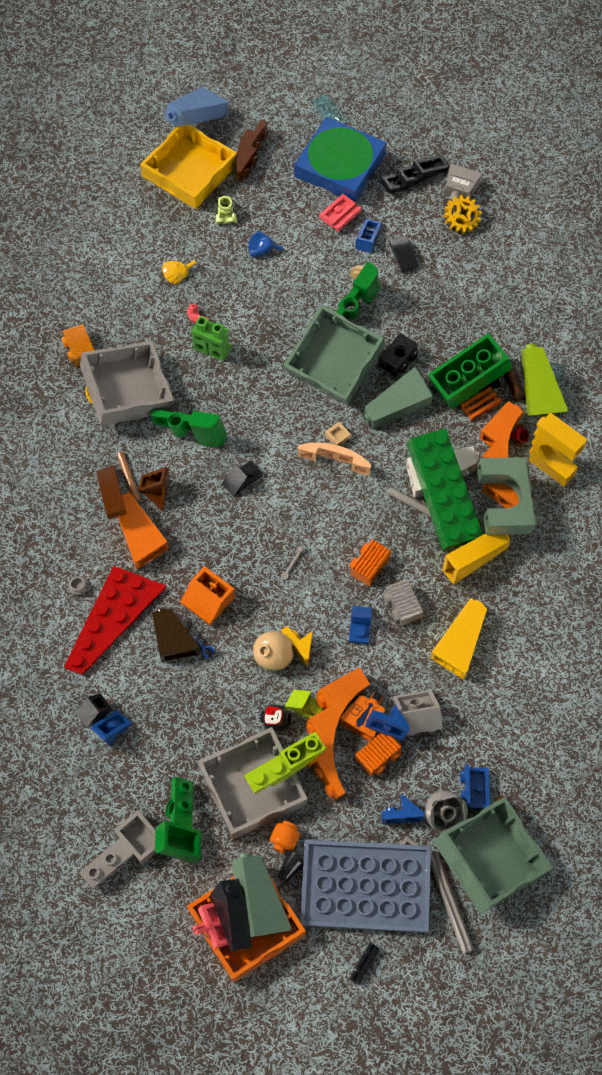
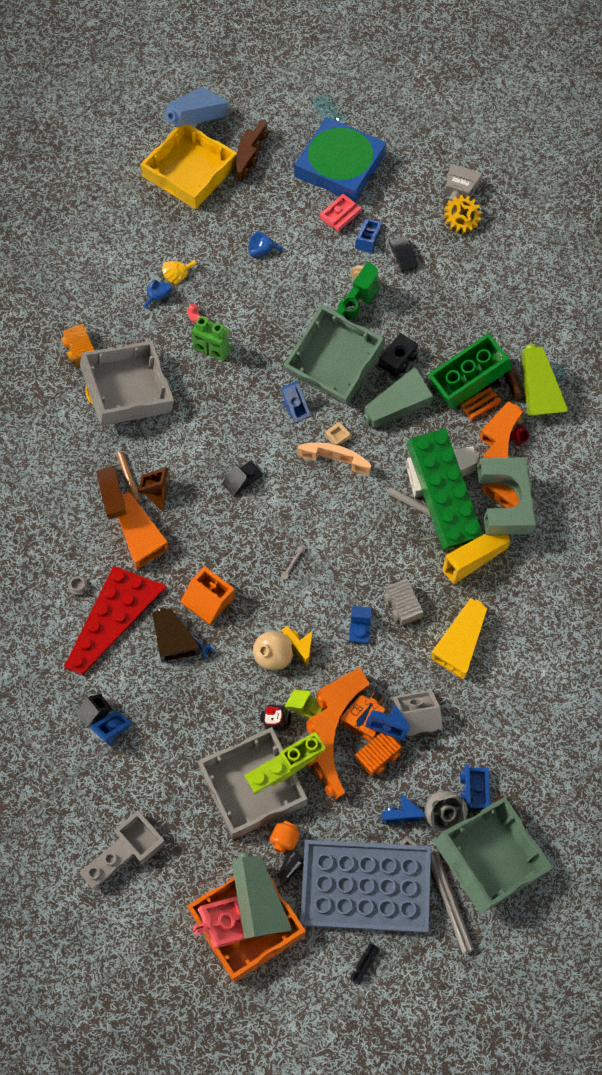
green plate [150,409,228,447] -> none
green plate [155,777,201,863] -> none
black slope [210,879,252,952] -> none
yellowish green plate [216,196,237,225] -> none
orange brick [349,539,391,587] -> none
black slope [380,155,450,194] -> none
yellow arch [529,412,588,487] -> none
none -> blue piece [143,280,172,308]
none -> blue slope [280,381,311,423]

